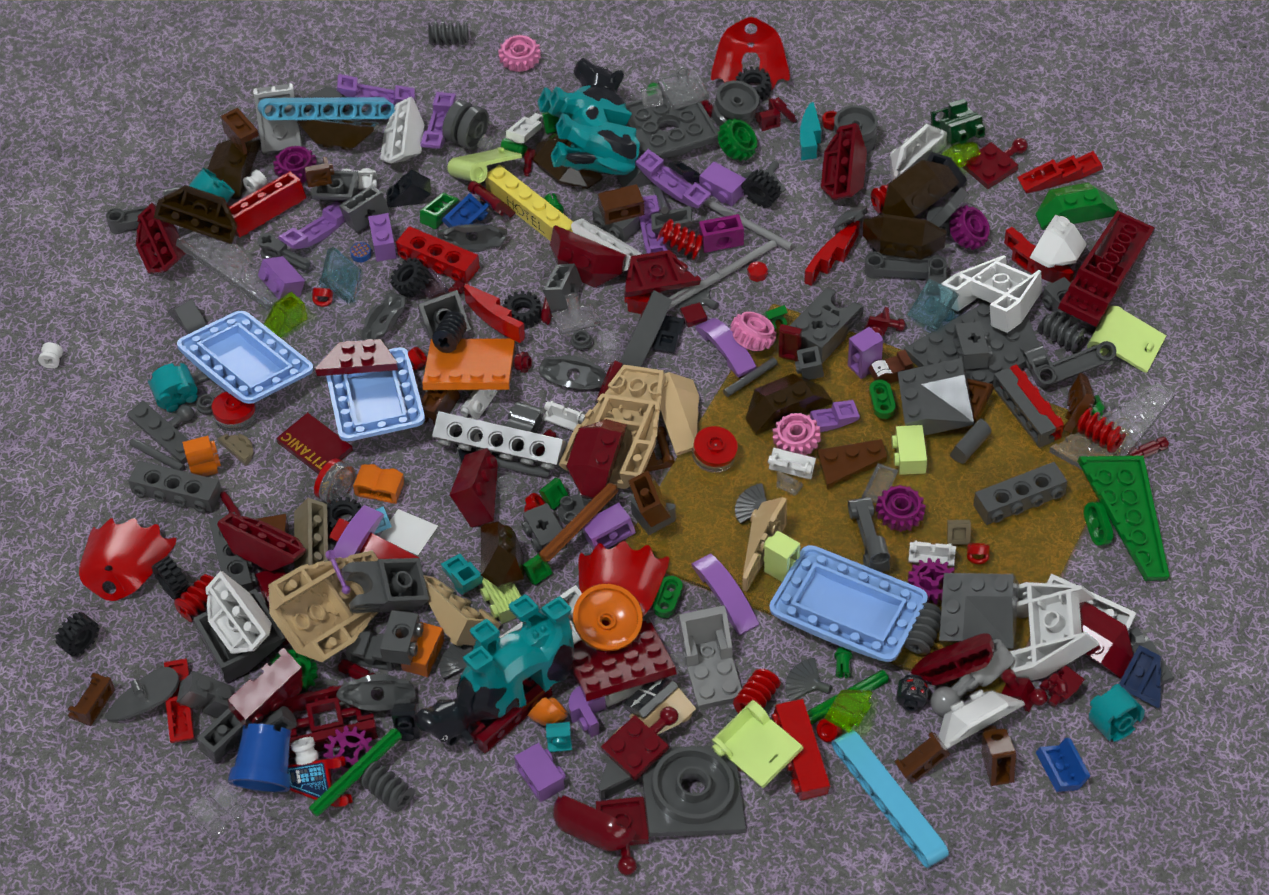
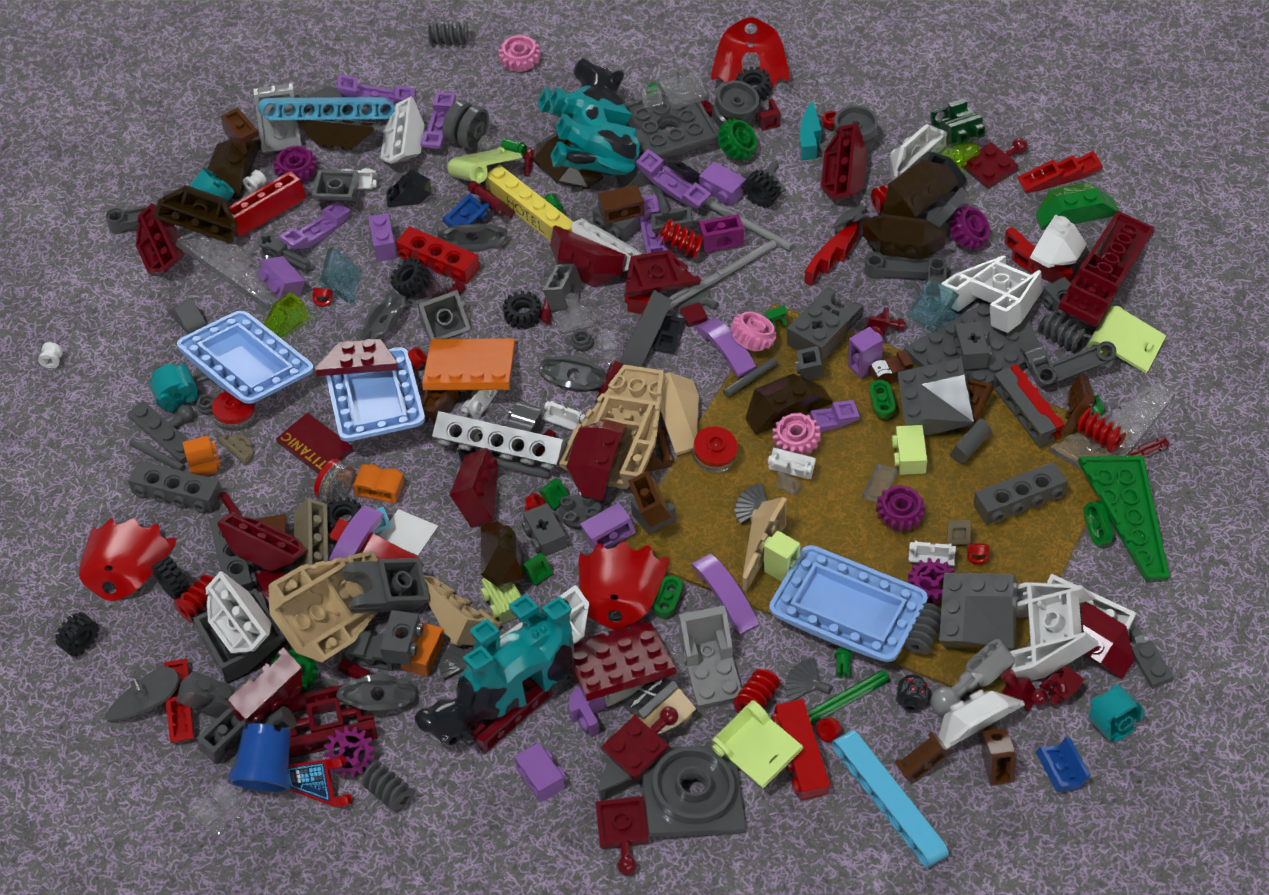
reddish brown hinge [68,673,115,726] -> none
white wheel [291,737,319,765] -> none
reddish brown bracket [304,156,334,188] -> none
green axle [309,728,402,817] -> none
medium lavender hinge [326,550,351,594] -> none
dark grey brick [339,185,390,232] -> none
blue tile [350,242,371,263] -> none
black slope [391,703,420,742] -> none
green slope [420,193,460,229] -> none
black piece [432,311,467,353] -> none
teal brick [441,553,483,595] -> none
red slope [464,284,525,343] -> none
white hinge [506,113,542,143] -> none
dark red plate [514,352,532,373] -> none
orange helmet [528,698,568,726] -> none
dark orange axle [539,483,619,562] -> none
green tile [541,112,560,134] -> none
teal brick [546,722,572,752] -> none
dark red brick [553,795,636,851] -> none
orange dish [573,584,642,651] -> none
red tile [747,261,768,282] -> none
dark red piece [773,96,797,123] -> none
dark red tile [778,324,802,361] -> none
reddish brown wing [817,439,887,490] -> none
clear neon green slope [824,690,873,733] -> none
dark grey piece [847,497,890,572] -> none
dark red brick [910,633,994,685] -> none
dark blue wing [1119,645,1162,708] -> none

